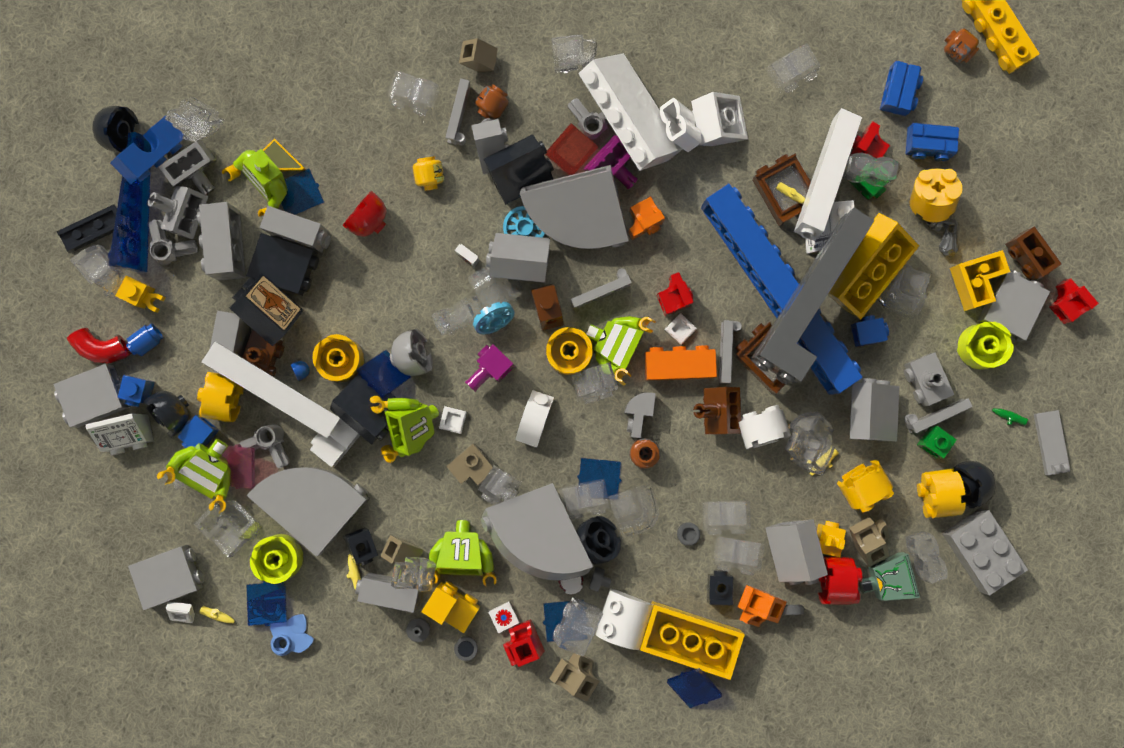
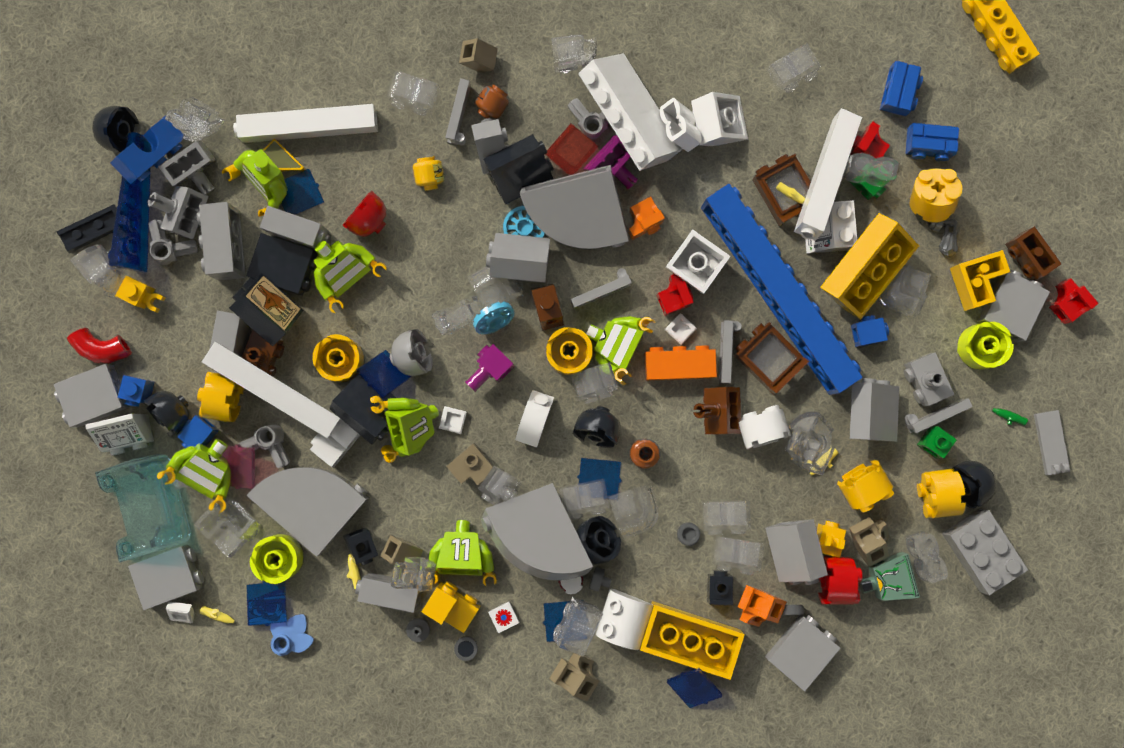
blue brick [126,323,163,356] -> none
blue hinge [291,361,310,381] -> none
white tile [455,244,479,267] -> none
red brick [503,619,545,667] -> none
light grey brick [624,393,656,438] -> none
dark grey brick [752,208,875,385] -> none
dark orange head [944,28,979,63] -> none
none -> clear light blue windscreen [95,454,191,563]
none -> white brick [233,104,378,143]
none -> lime torso [314,241,387,314]
none -> black cylinder [572,406,620,448]
none -> white slope [666,230,730,294]
none -> light grey brick [765,614,840,691]

